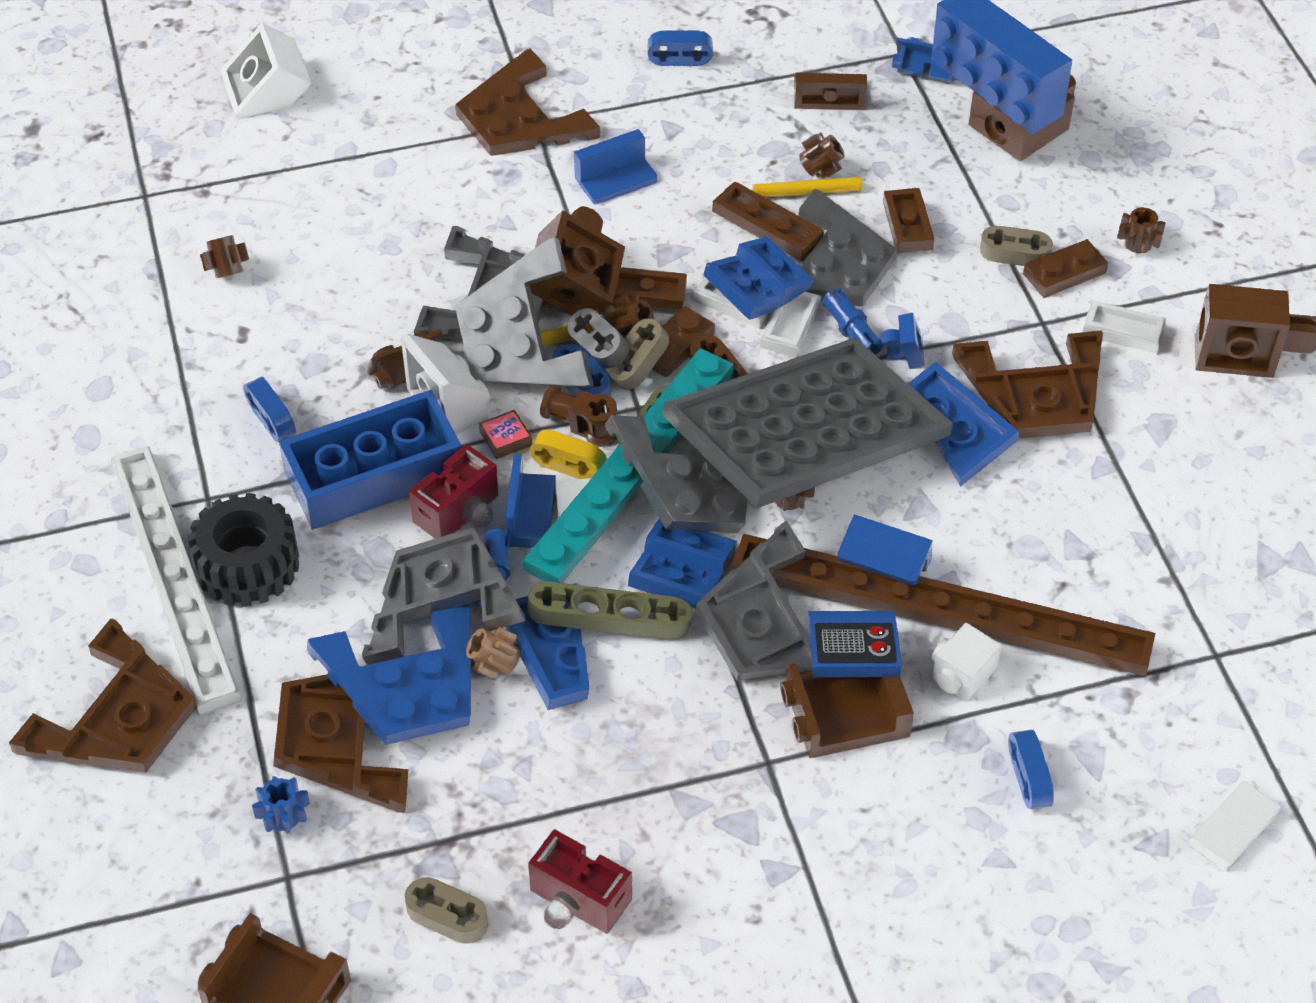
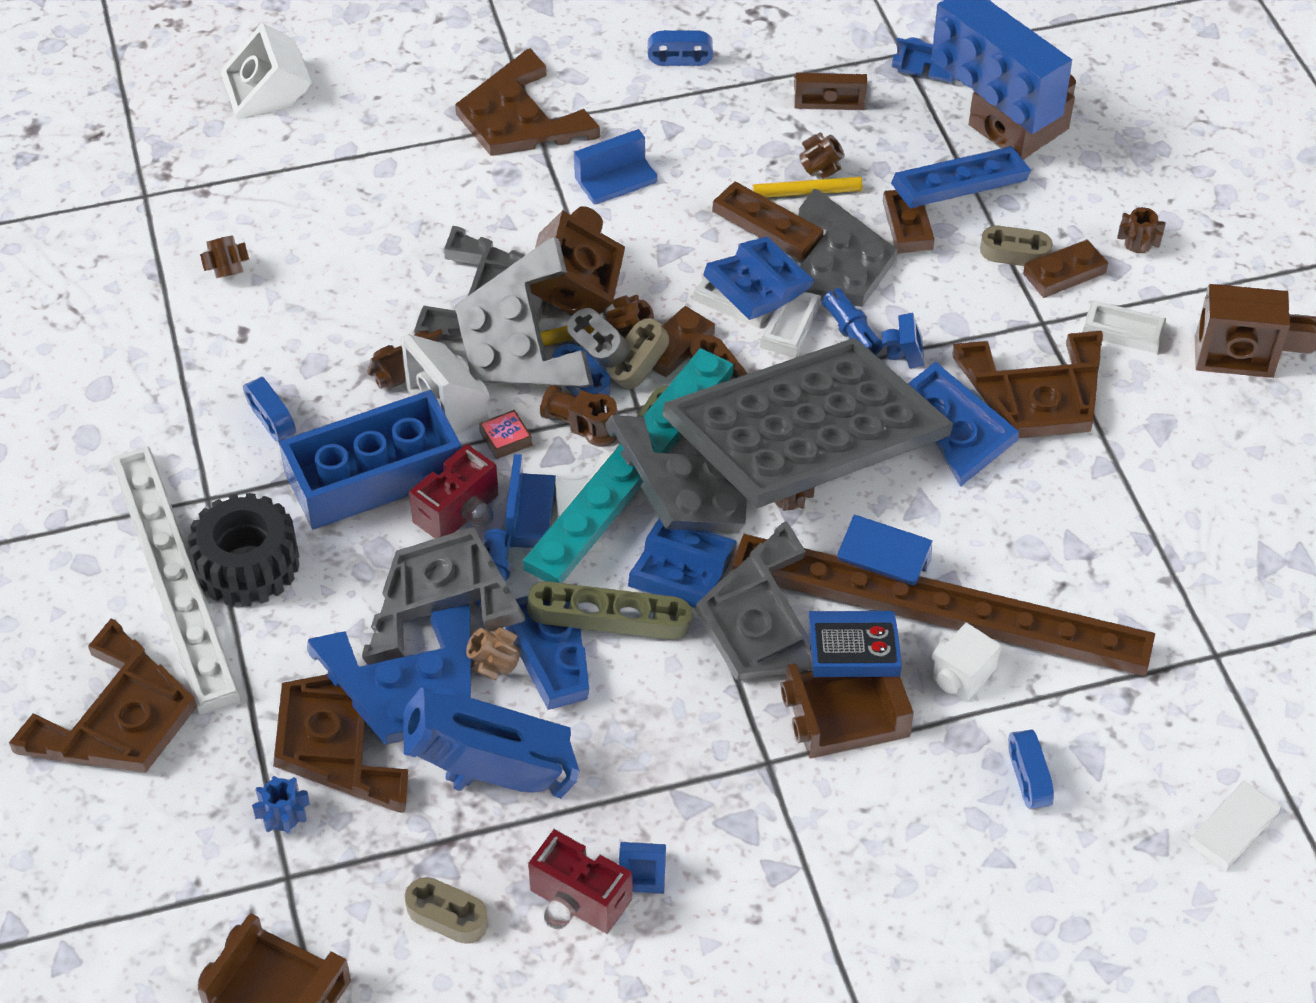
yellow beam [529,429,607,479] -> none
reddish brown plate [614,267,687,311] -> none
none -> blue piece [403,688,580,799]
none -> blue tile [619,842,666,894]
none -> blue plate [891,146,1032,208]

